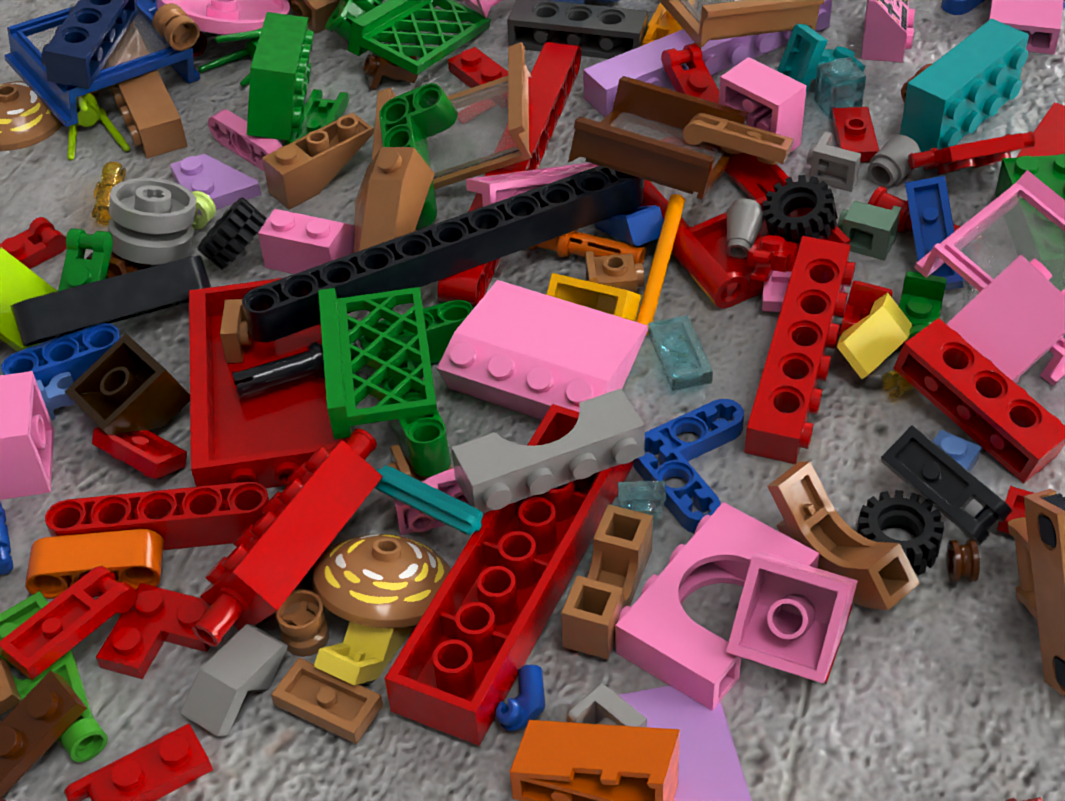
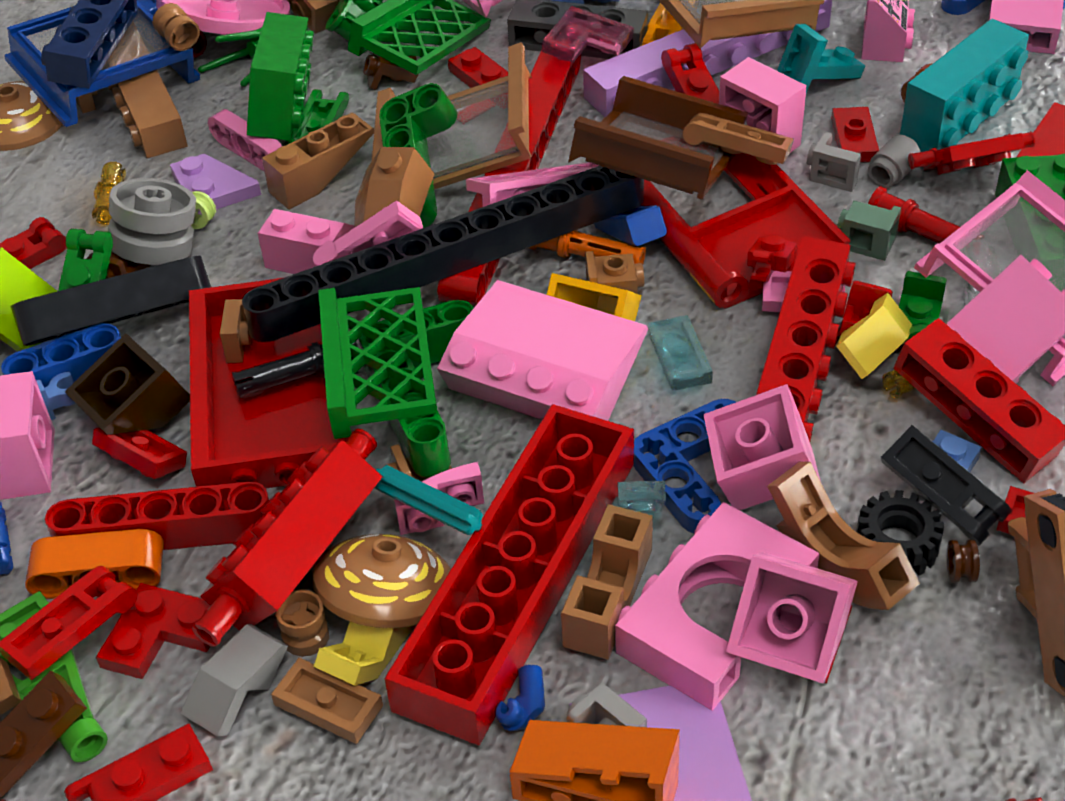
lime plant [67,93,130,161] -> none
black tyre [197,197,267,270] -> none
light grey arch [451,388,645,514] -> none
light orange bar [636,194,685,335] -> none
light grey cone [726,198,765,259] -> none
black tyre [762,175,838,243] -> none
clear light blue brick [814,57,866,120] -> none
blue plate [905,176,964,290] -> none
none -> bright pink hinge [312,200,423,266]
none -> clear pink plate [542,6,634,63]
none -> bright pink slope [704,384,821,510]

